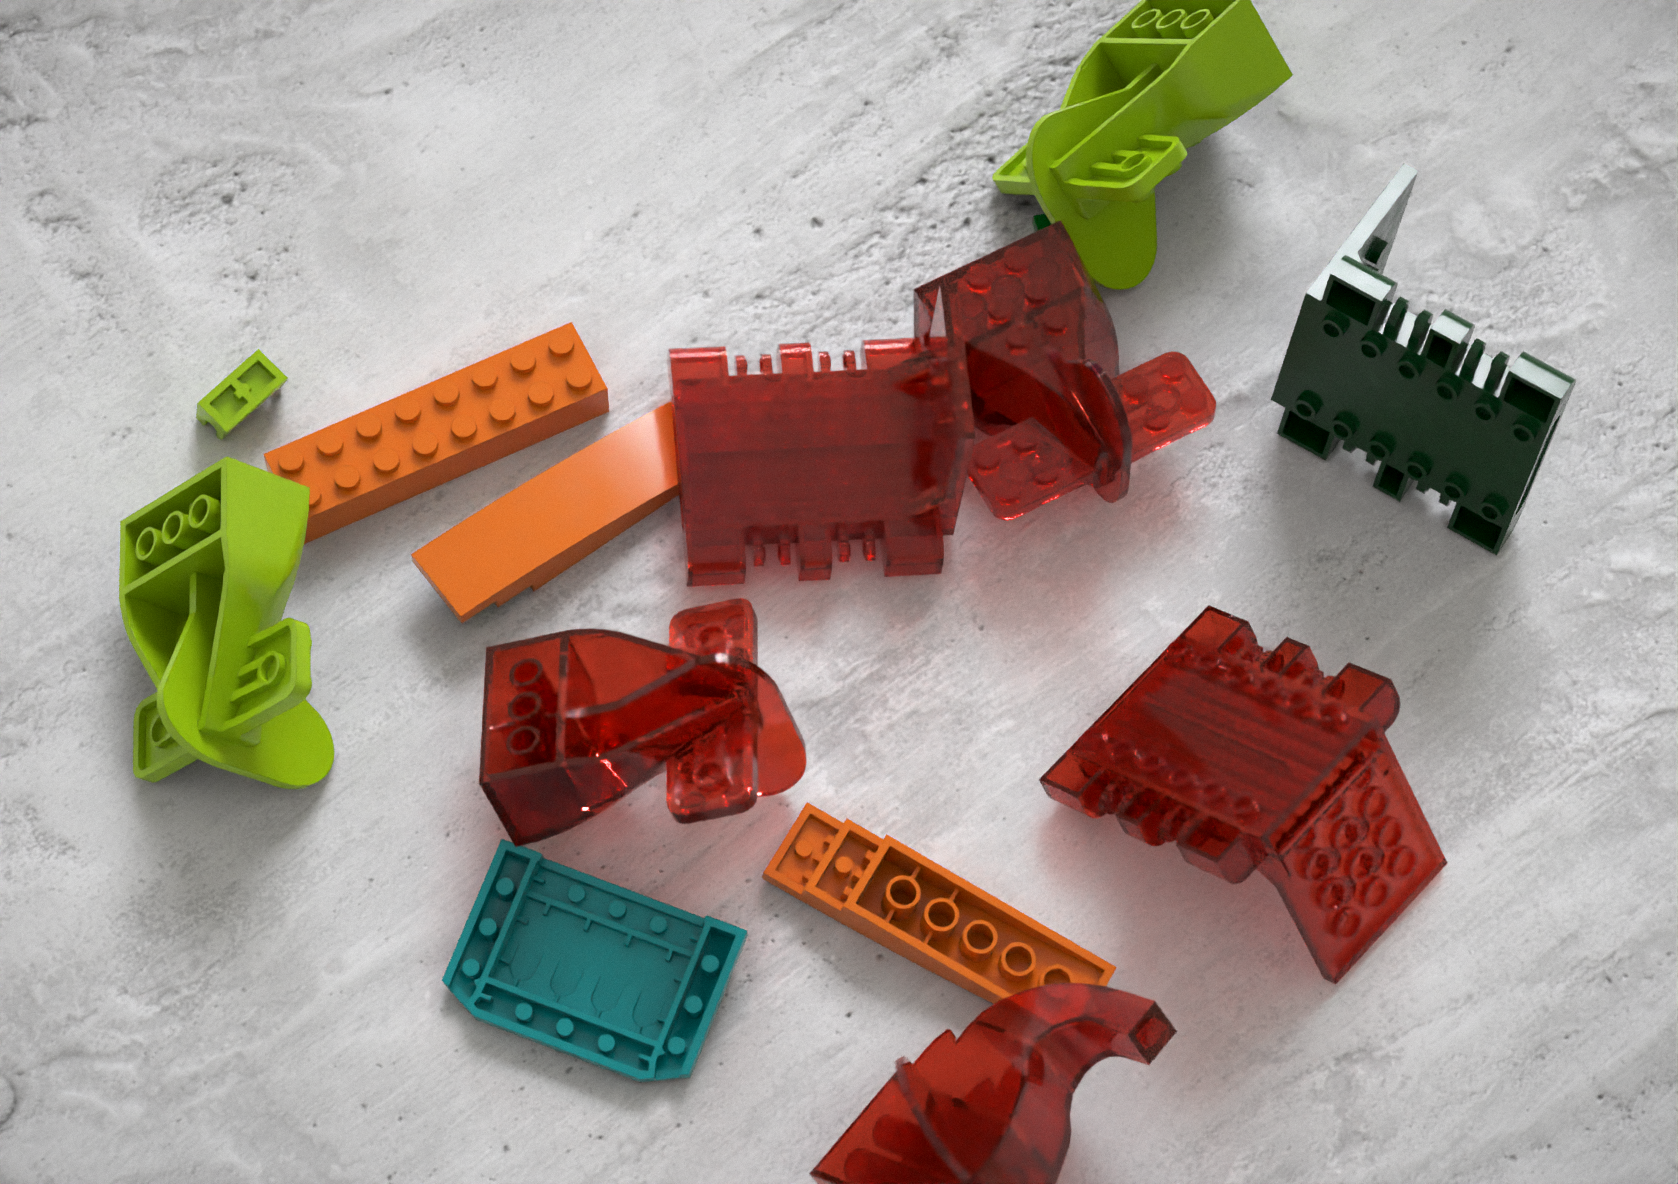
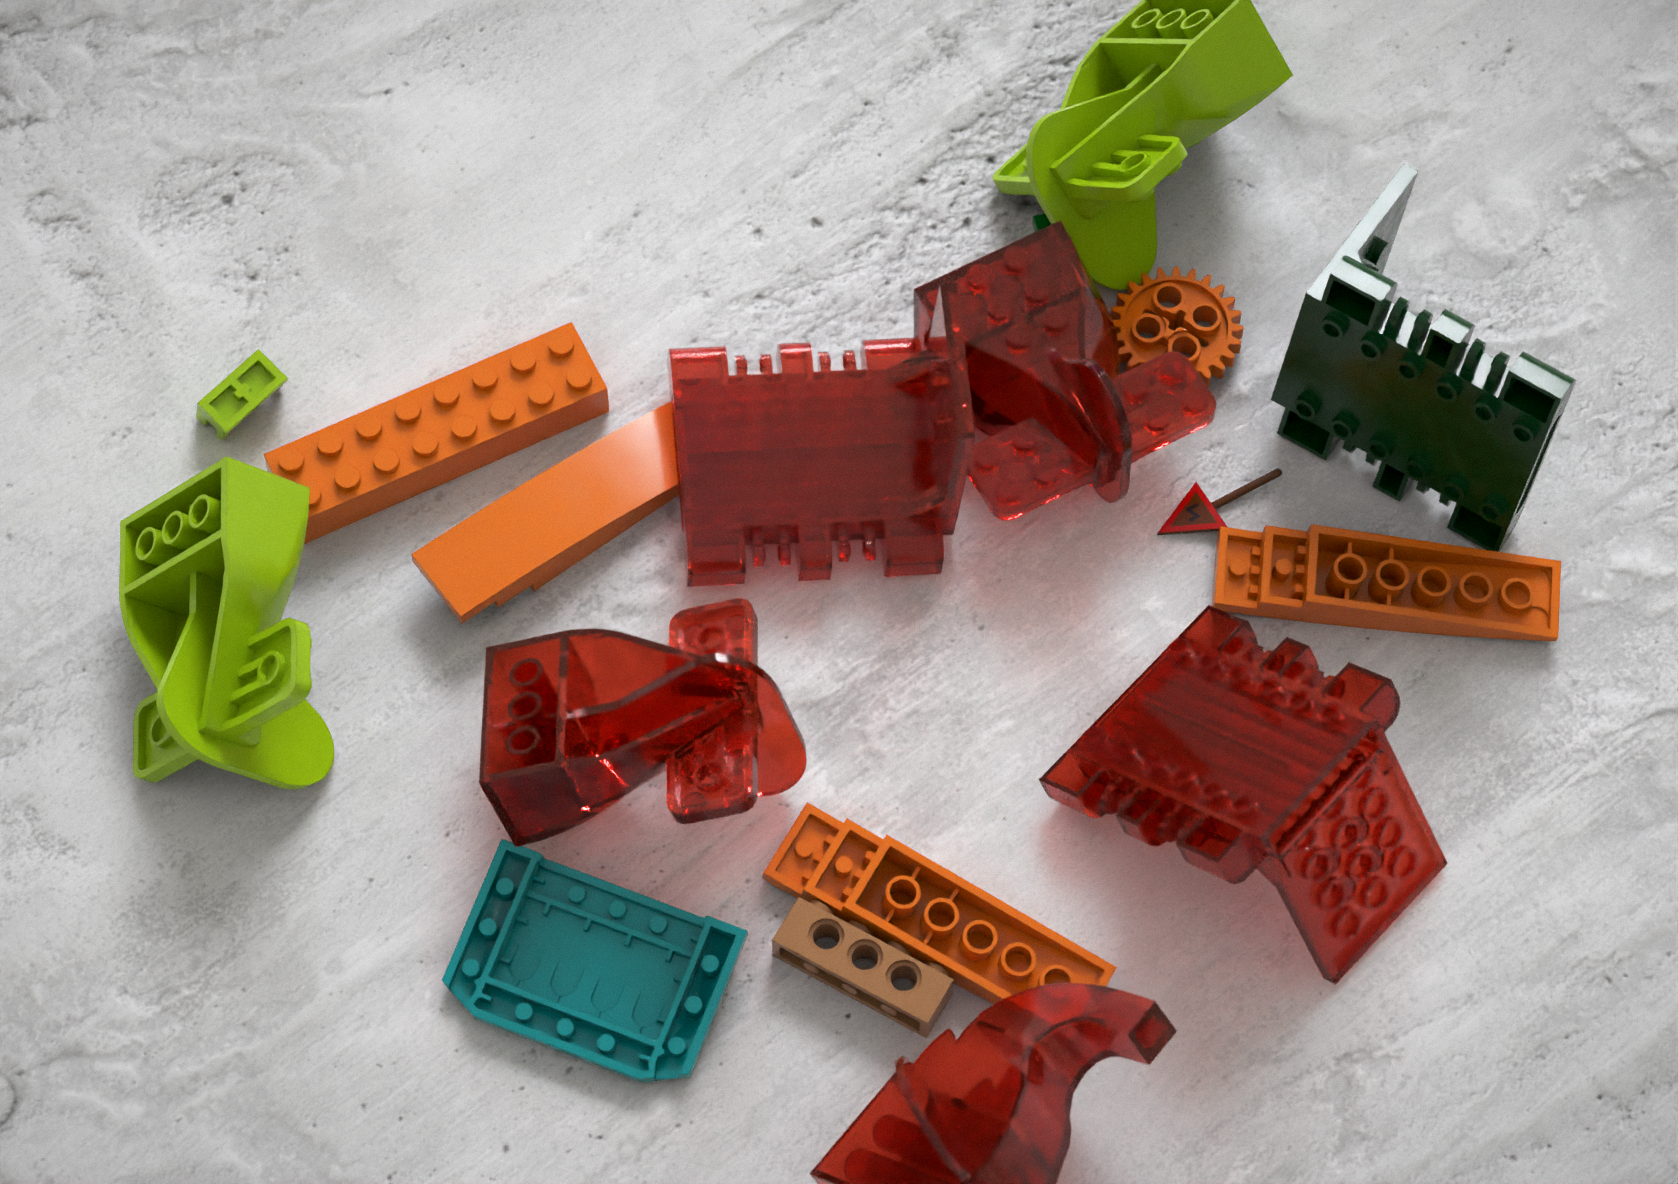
none -> medium nougat brick [772,897,954,1038]
none -> orange gear [1108,266,1244,394]
none -> piece [1157,468,1282,535]
none -> orange slope [1211,524,1561,641]

